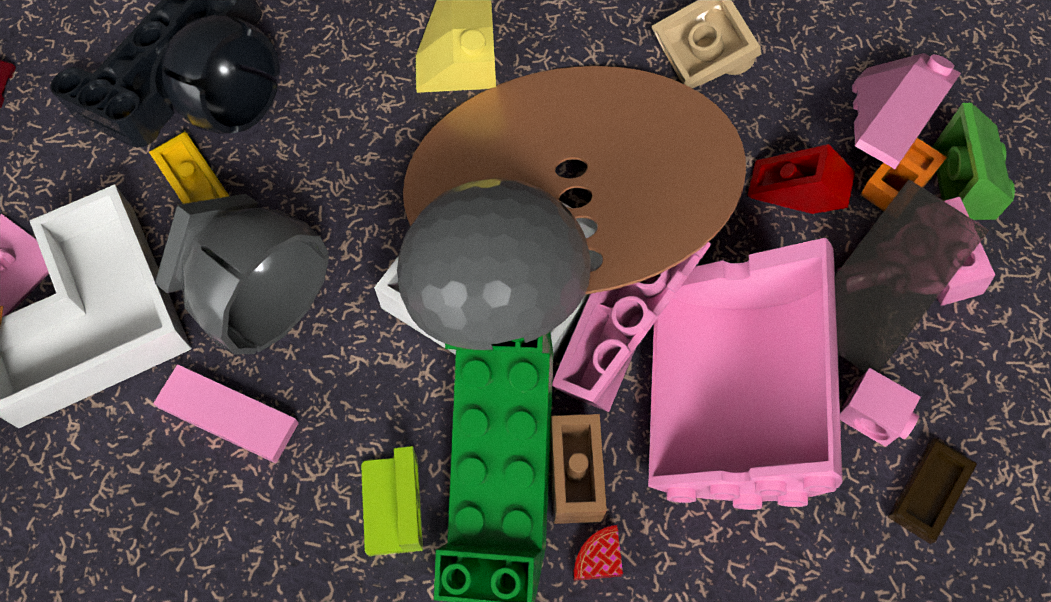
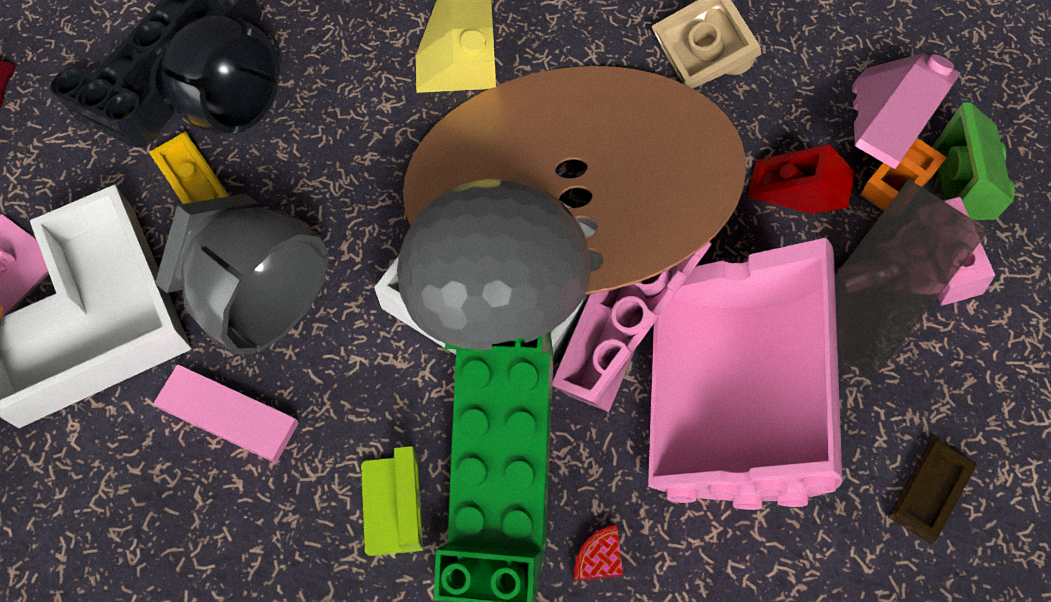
medium nougat brick [550,414,607,524] -> none
bright pink brick [840,368,921,447] -> none

